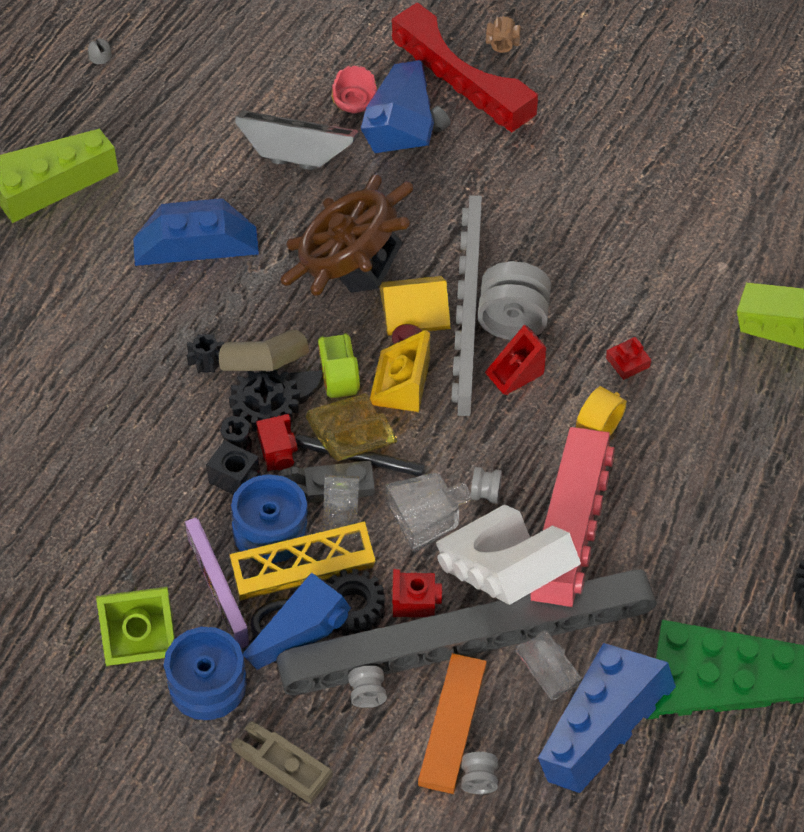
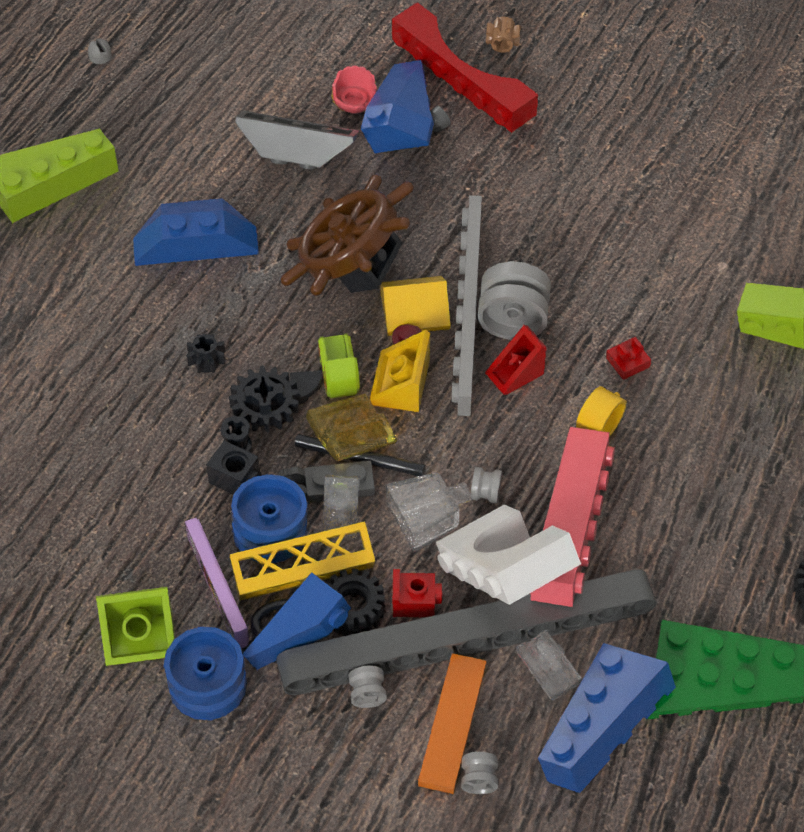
dark tan brick [219,329,309,371] -> none
dark tan hinge [231,721,333,804] -> none
red brick [256,414,298,472] -> none

